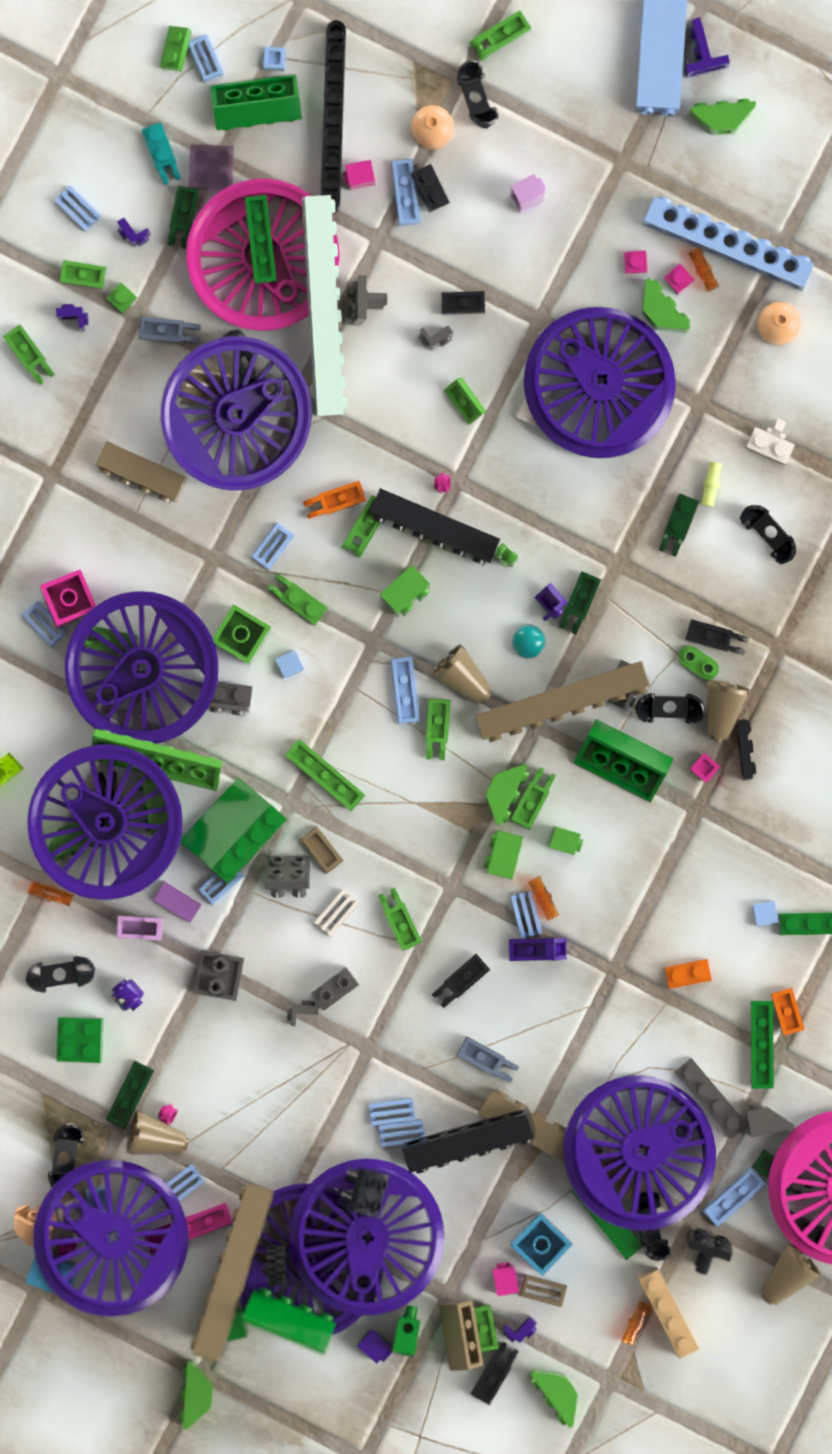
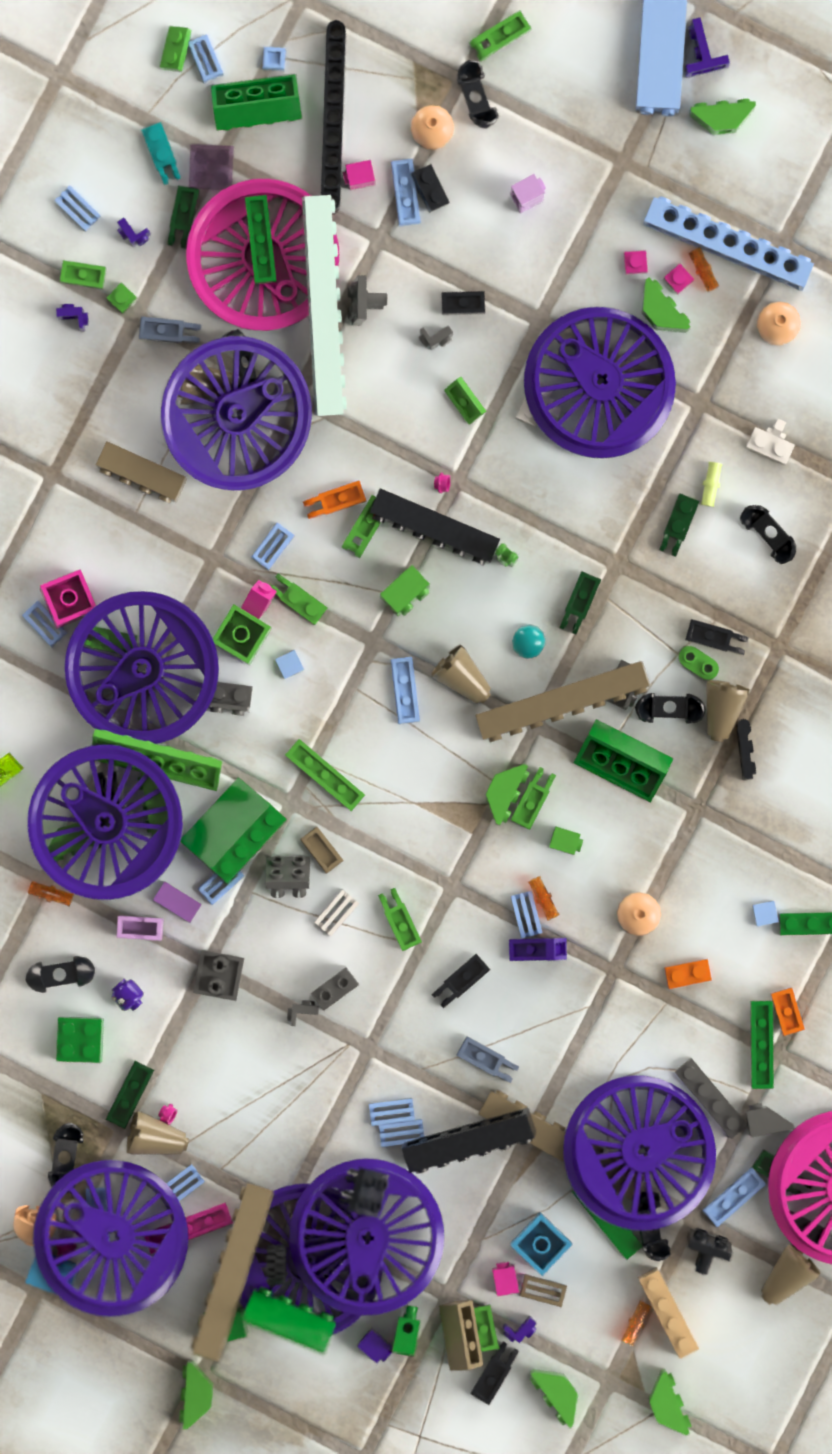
bright green hinge [3,324,55,385] -> none
bright green hinge [426,698,451,761] -> none
bright green brick [483,830,523,880] -> none
dark purple bracket [534,583,568,621] -> none
dark pink plate [690,753,721,783] -> none
none -> dark pink brick [241,580,277,619]
none -> light nougat cylinder [617,892,661,936]
none -> bright green slope [648,1369,692,1435]

